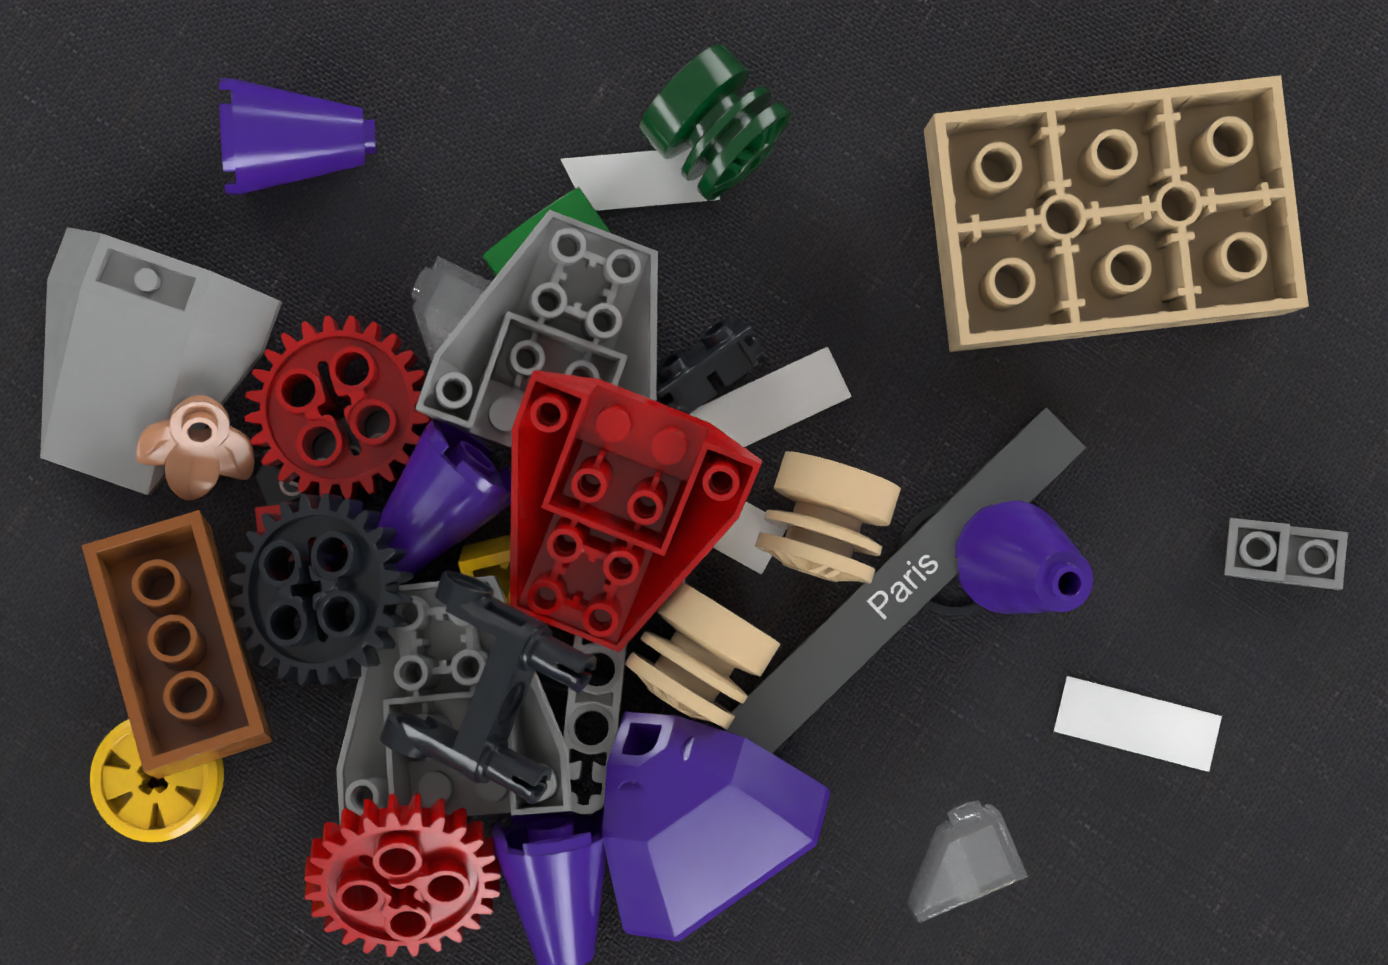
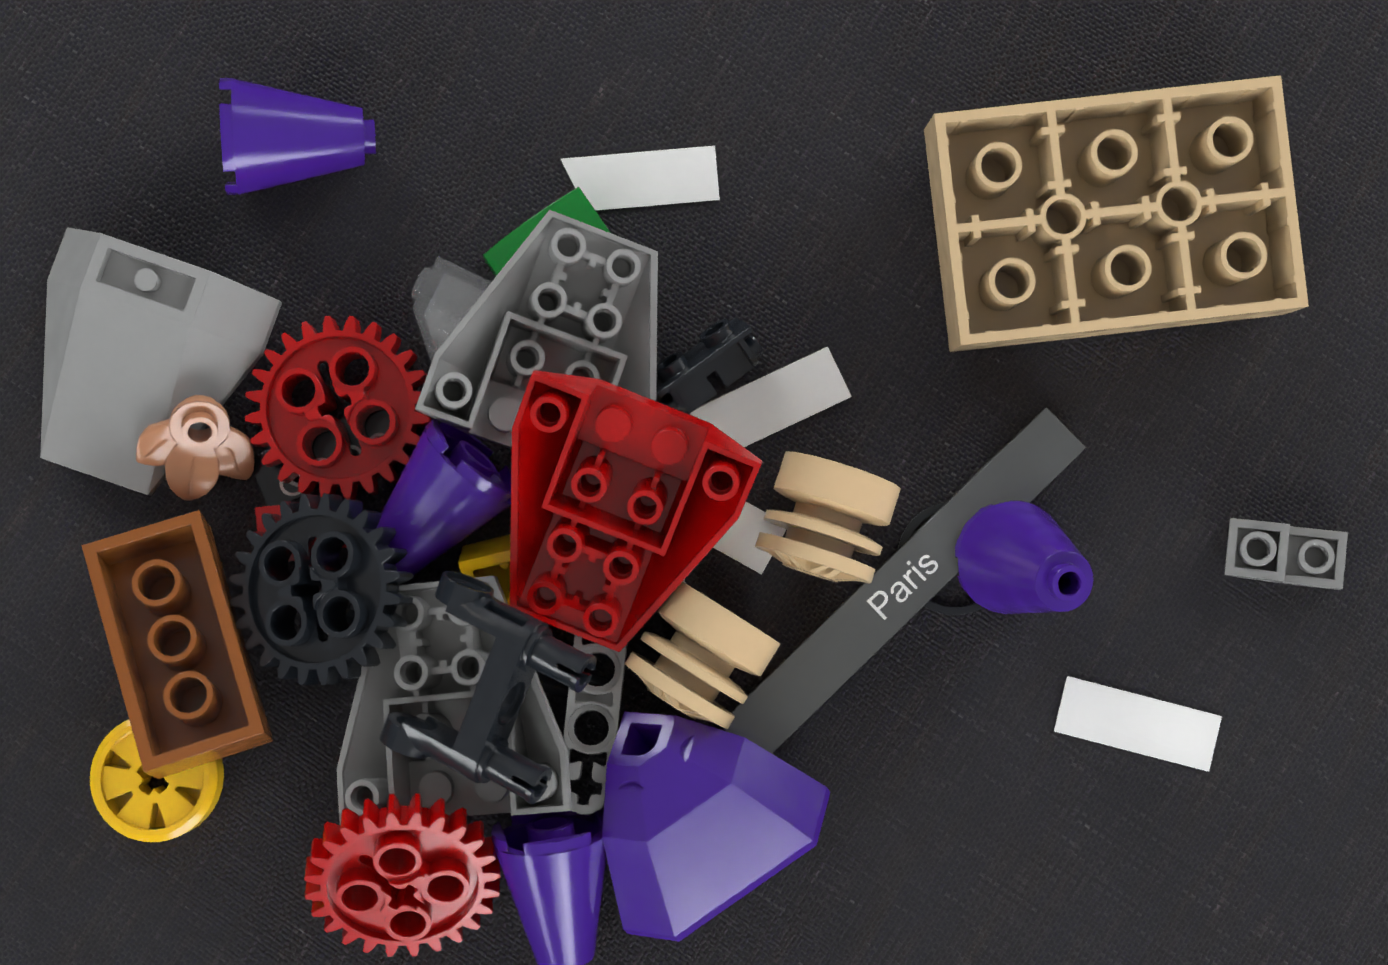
dark green wheel [639,44,792,201] -> none
clear slope [907,800,1028,923] -> none

